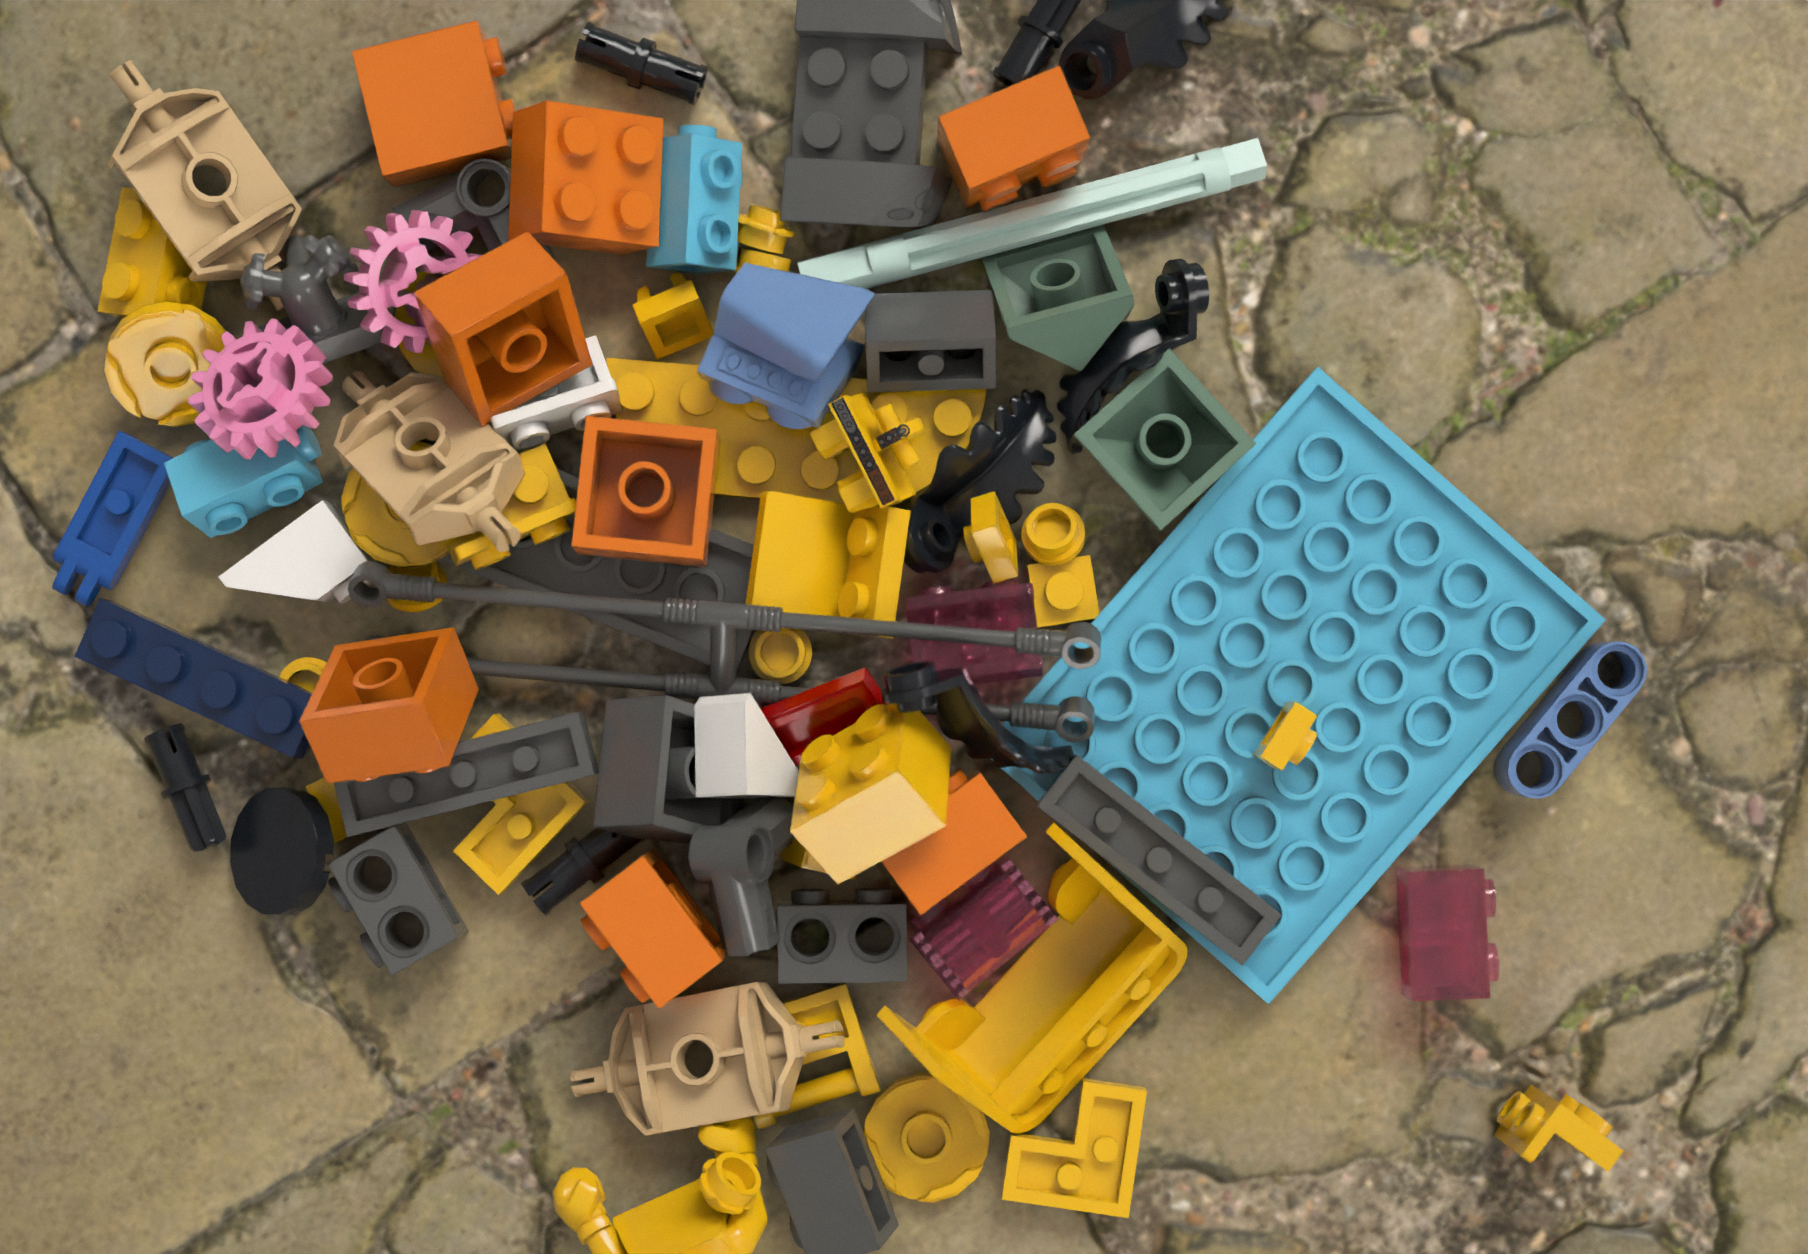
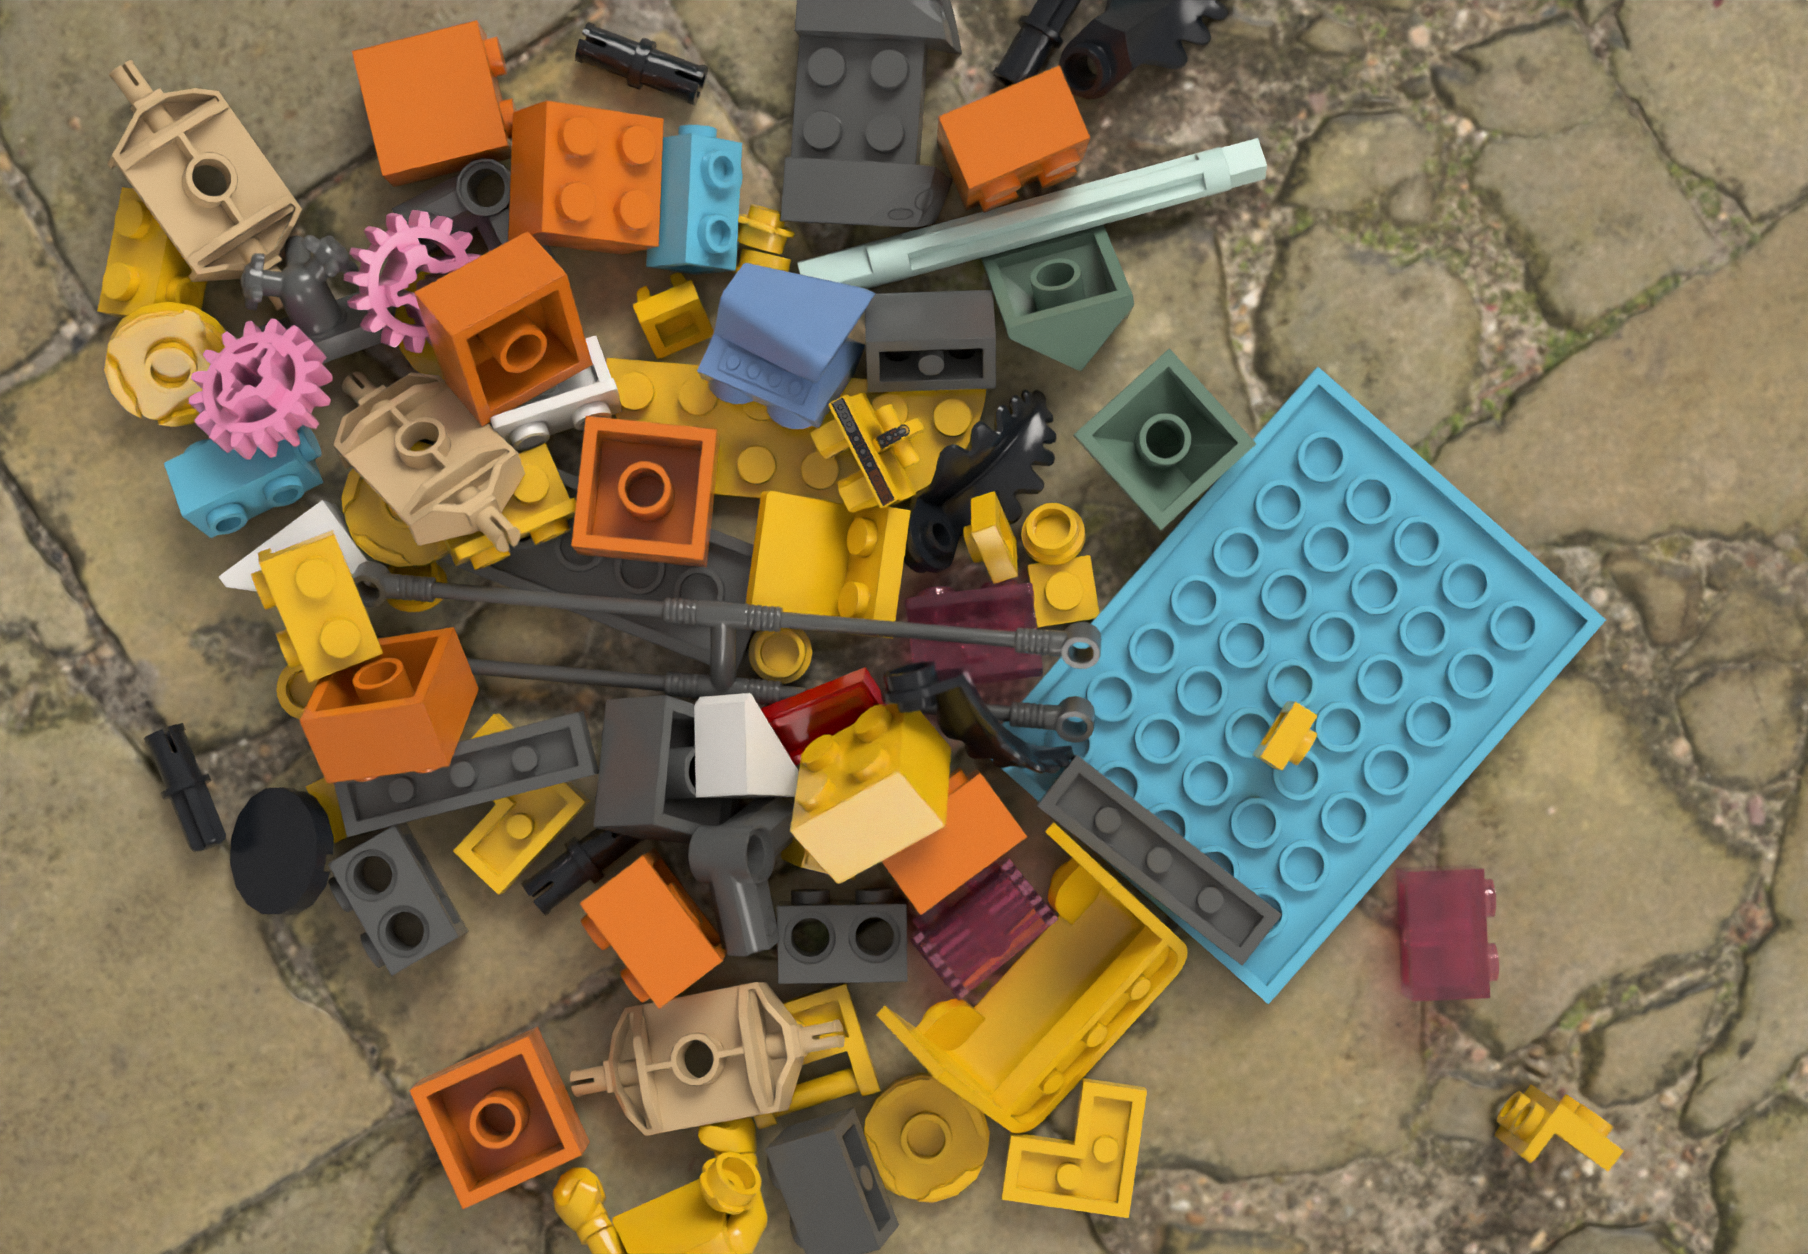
blue hinge [52,430,174,607] -> none
dark blue plate [74,598,313,759] -> none
black plant [1057,258,1209,455] -> none
medium blue beam [1494,641,1647,799] -> none
none -> yellow bracket [251,530,383,683]
none -> orange brick [409,1026,590,1209]

